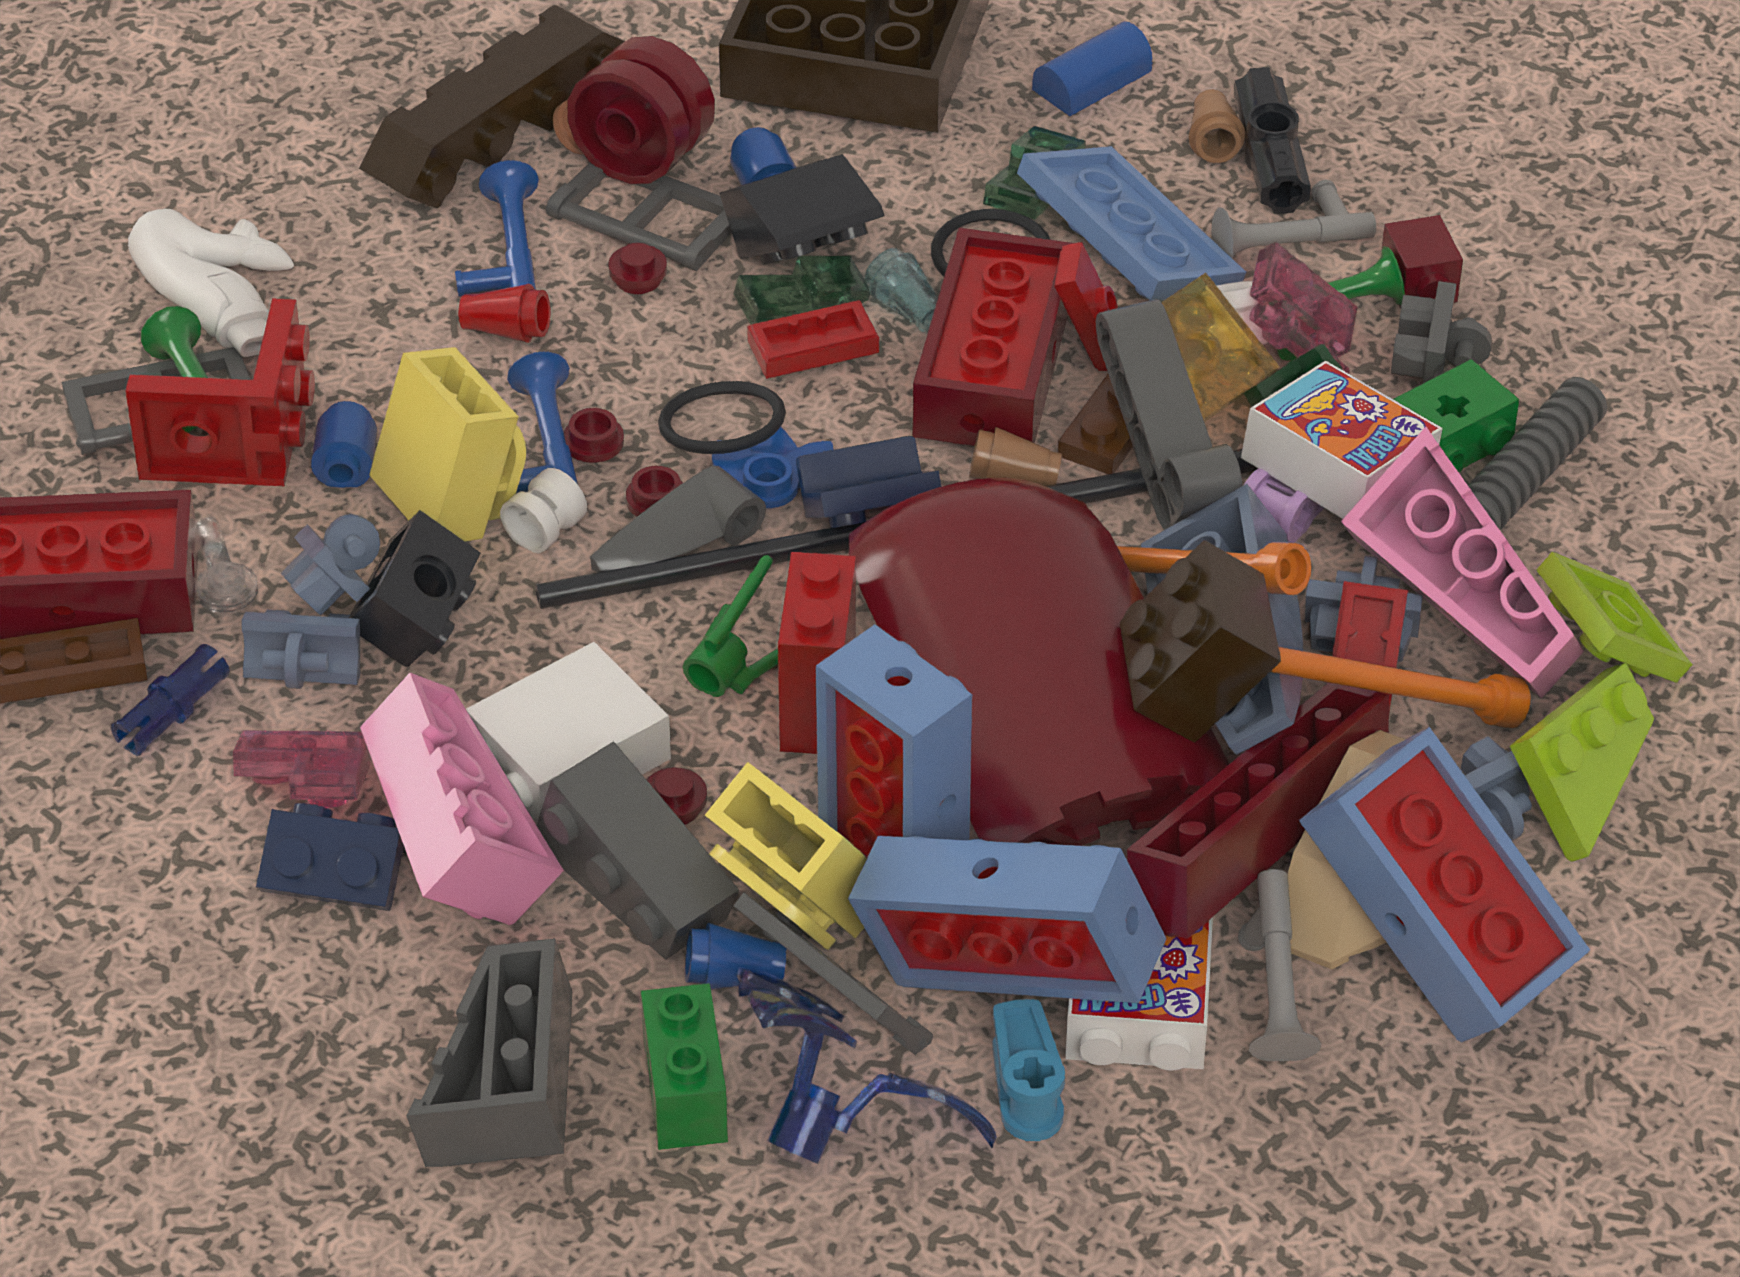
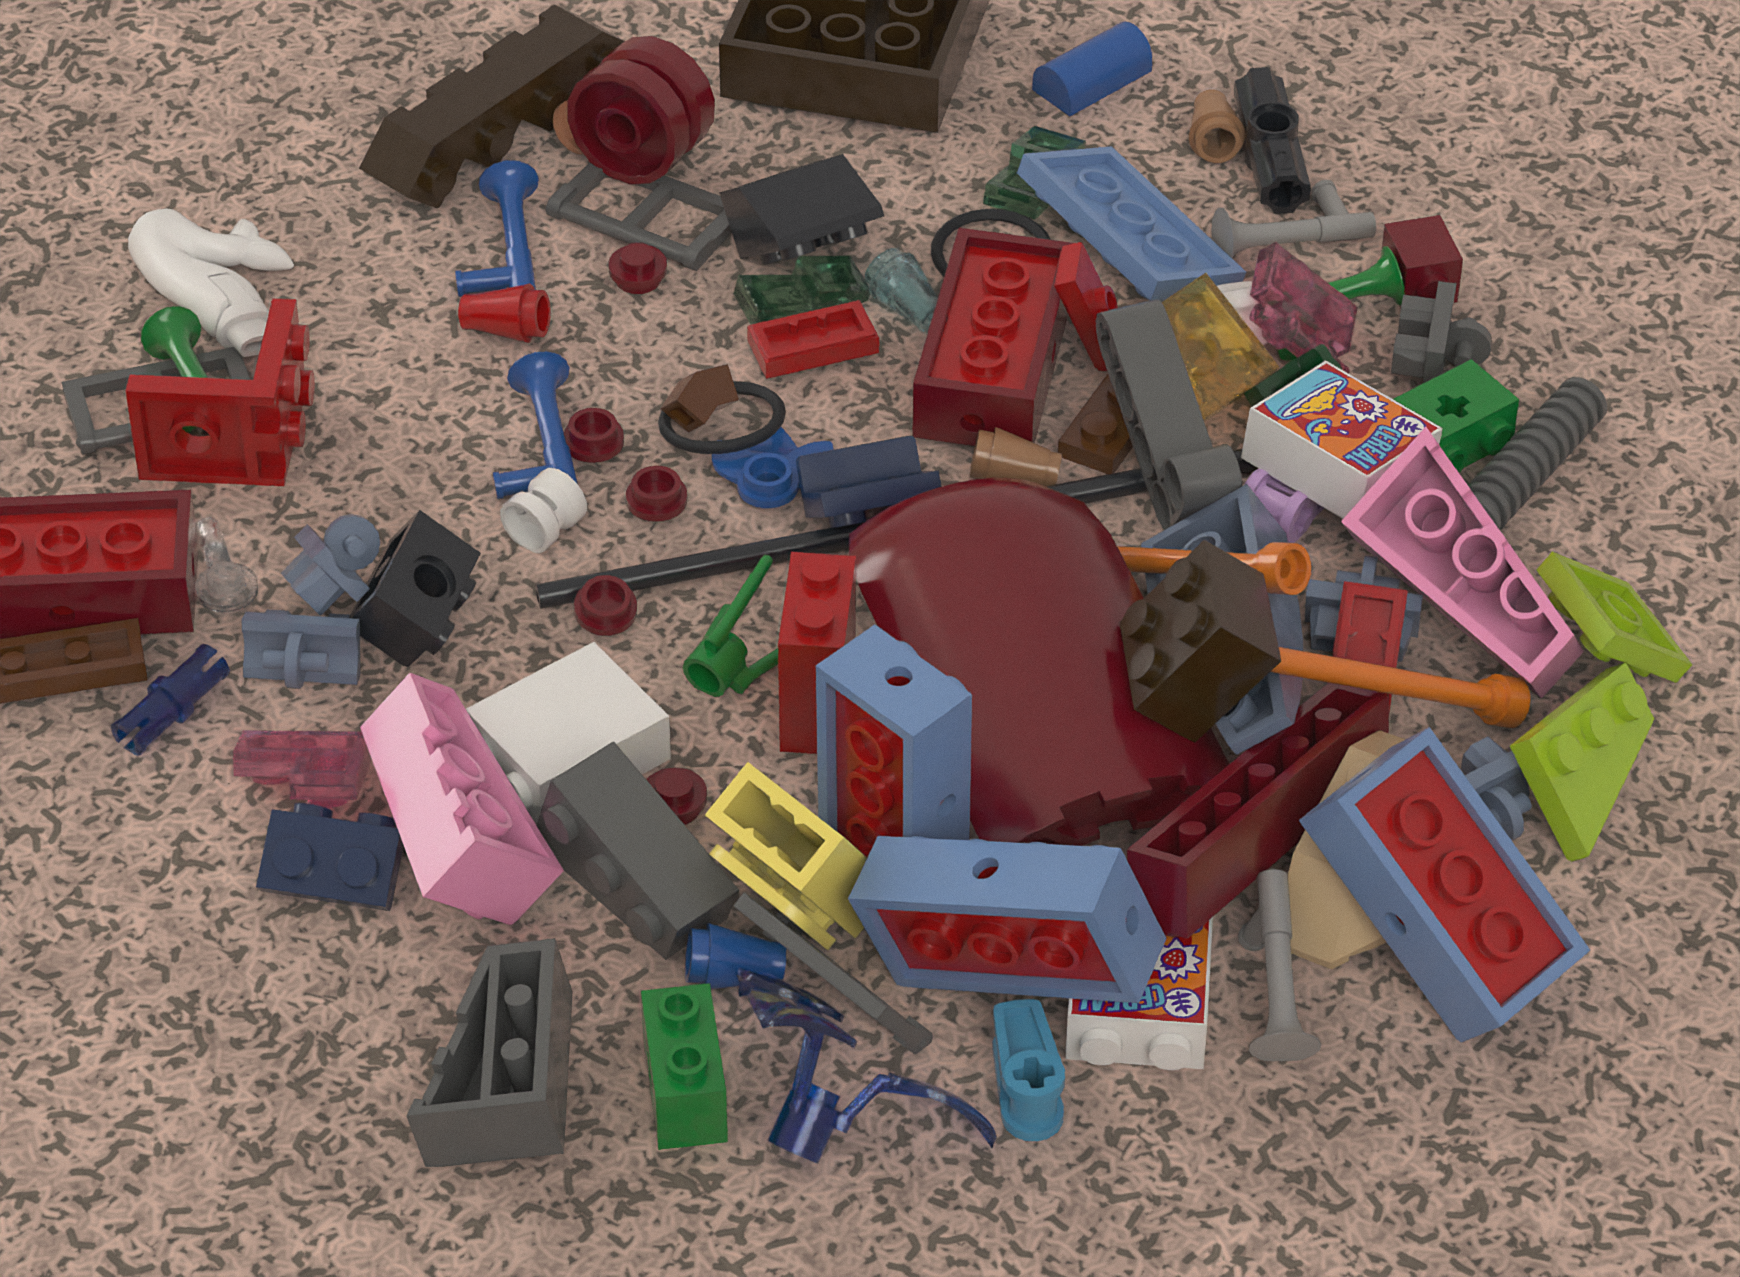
blue brick [311,401,378,488] -> none
light yellow brick [369,347,526,541] -> none
dark grey piece [590,466,766,572] -> none
blue brick [730,127,797,185] -> none
none -> dark red plate [574,575,637,636]
none -> reddish brown piece [660,364,739,433]

